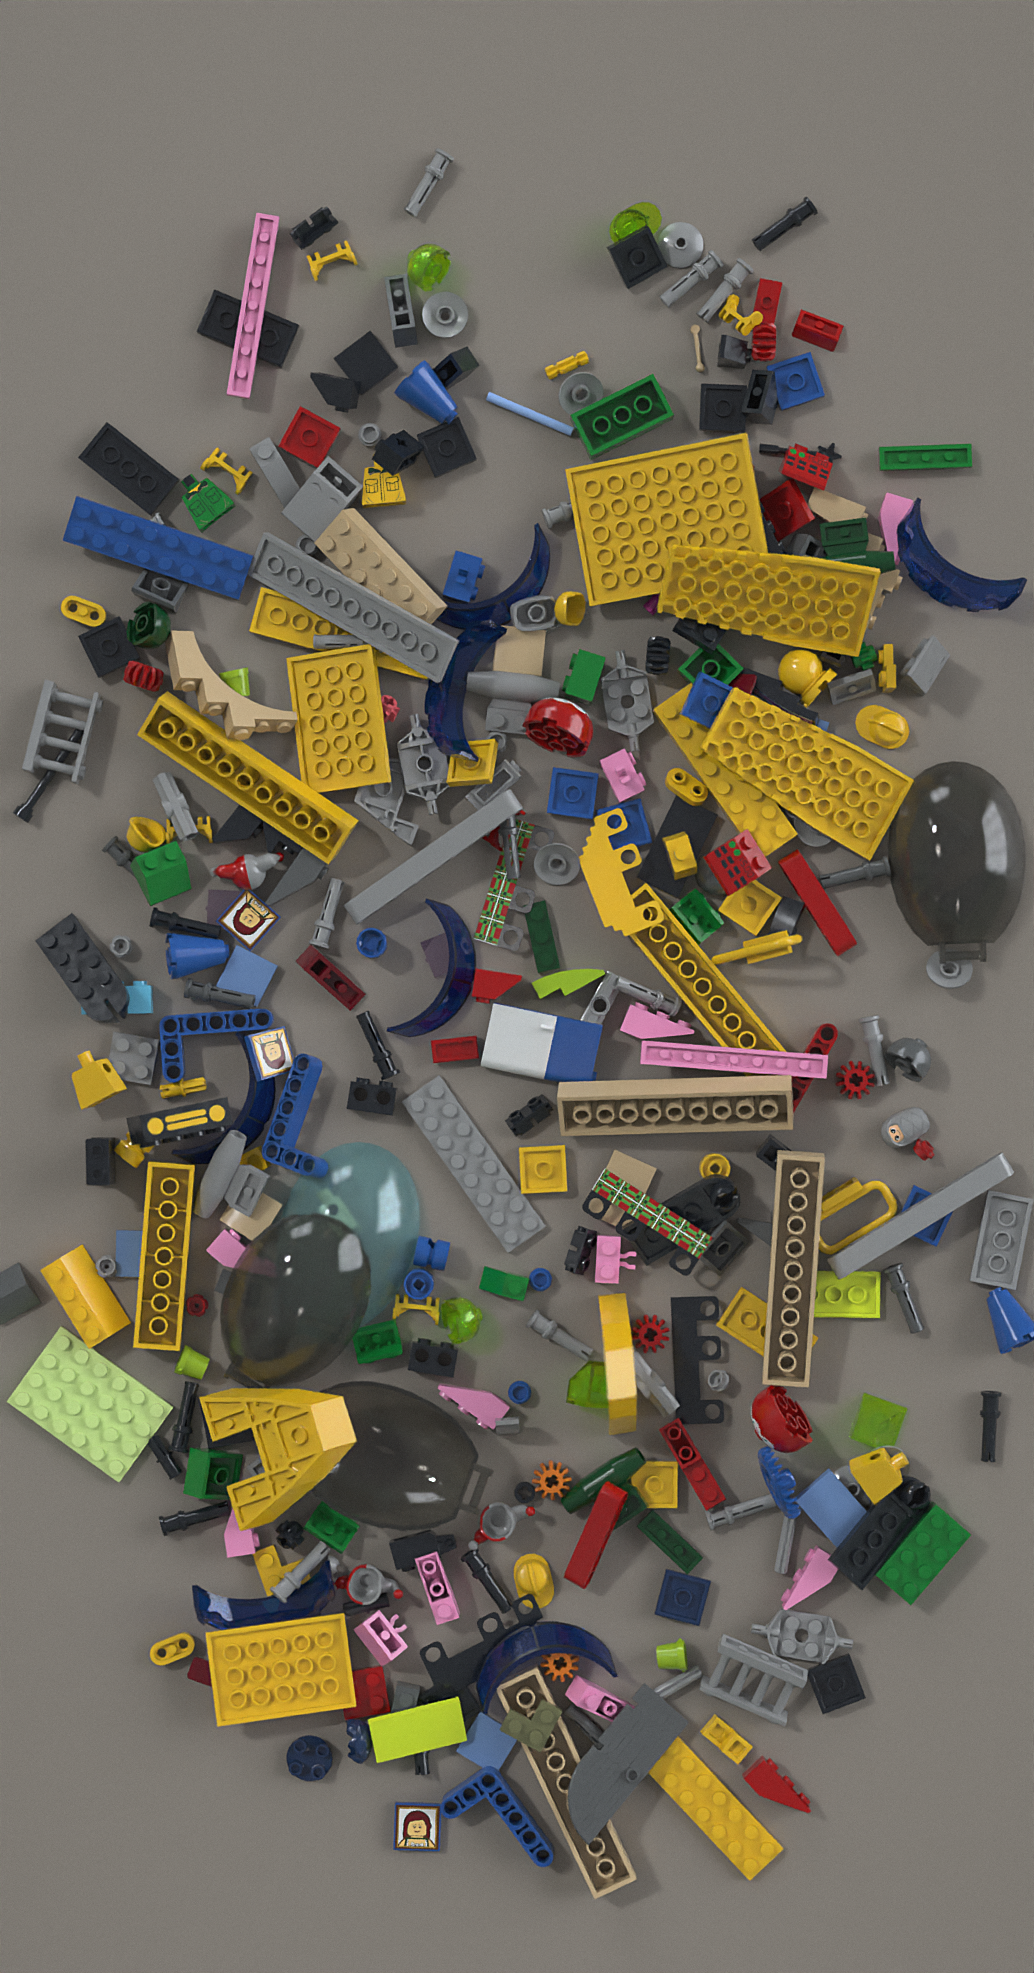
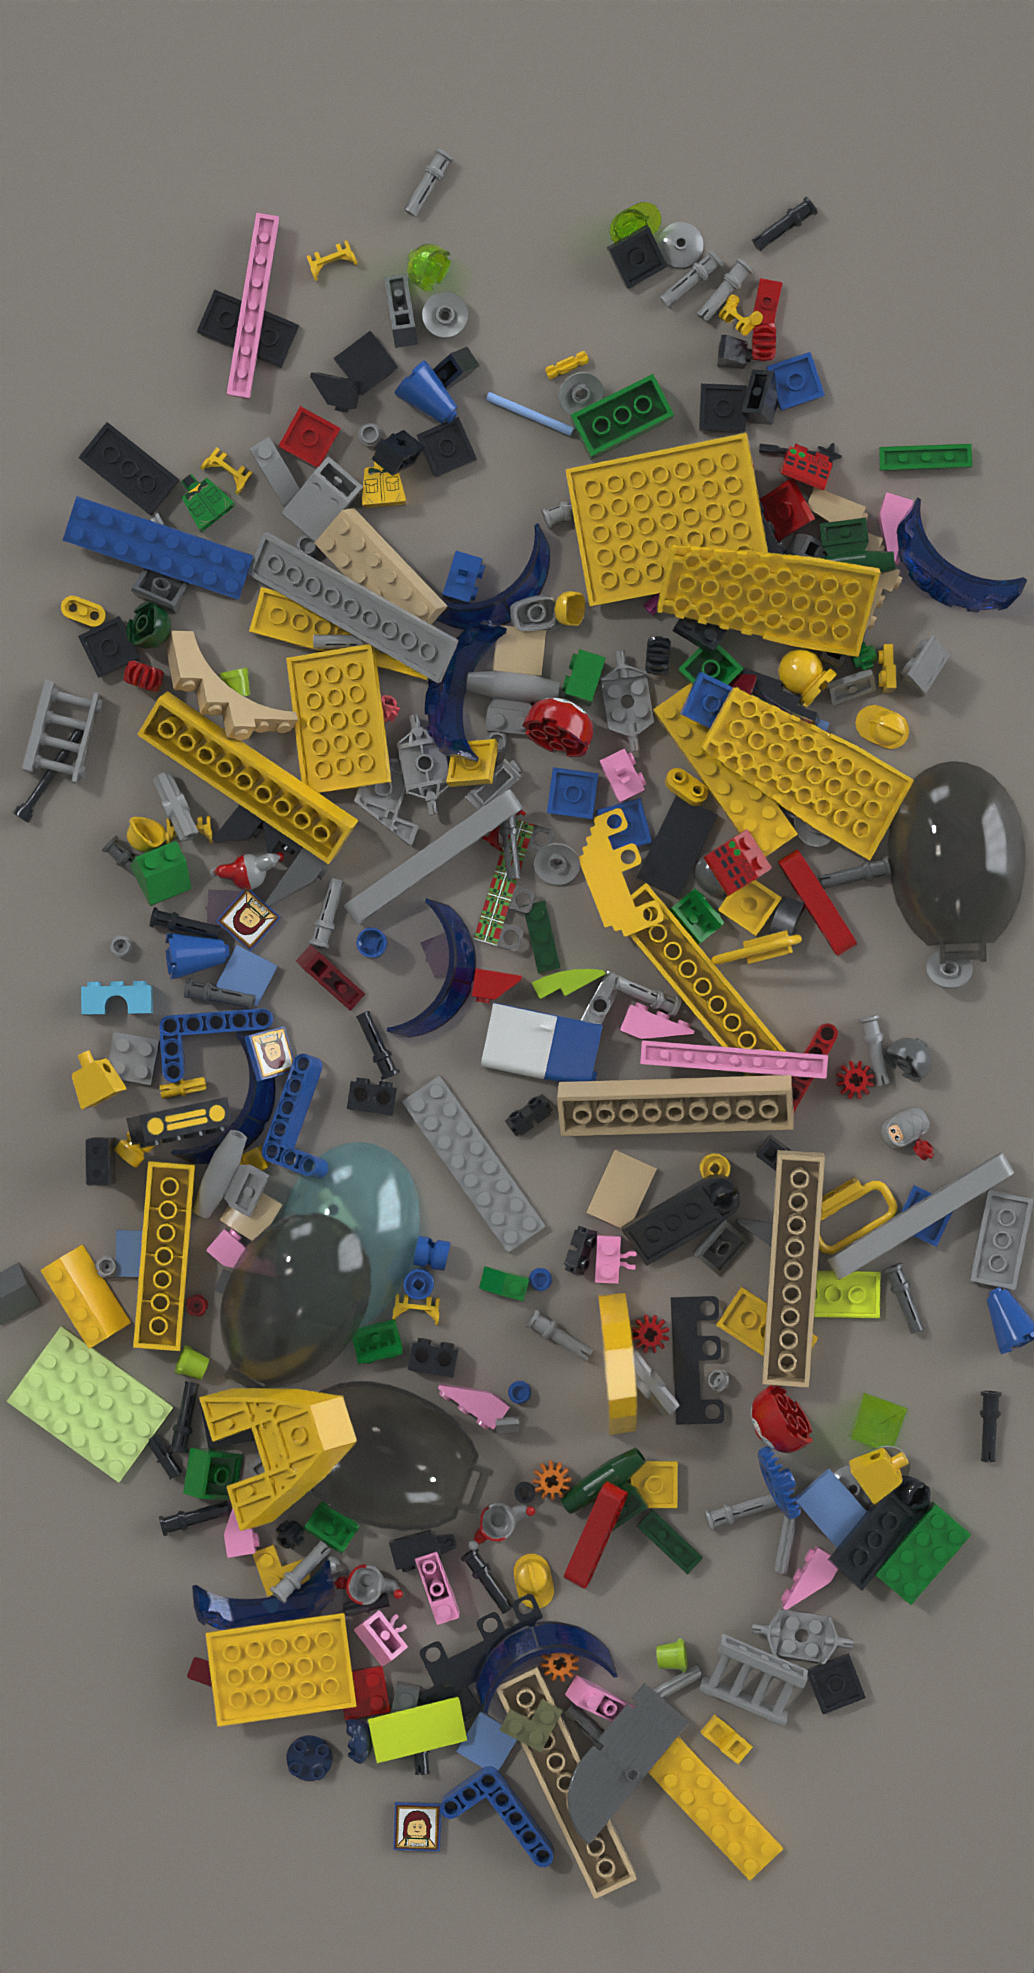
black plate [35,913,130,1024] -> none
yellow plate [150,1632,195,1666] -> none
black hinge [290,206,339,250] -> none
red plate [431,1035,479,1063] -> none
clear neon green cylinder [441,1297,483,1345] -> none
yellow plate [519,1145,567,1194] -> none
clear neon green slope [566,1360,609,1409] -> none
piece [582,1169,713,1276] -> none
dark blue plate [654,1568,711,1626] -> none
red slope [659,1418,727,1511] -> none
yellow torso [662,832,697,880] -> none
tan hinge [691,325,705,372] -> none
red slope [742,1755,811,1813] -> none
red slope [791,309,844,352] -> none

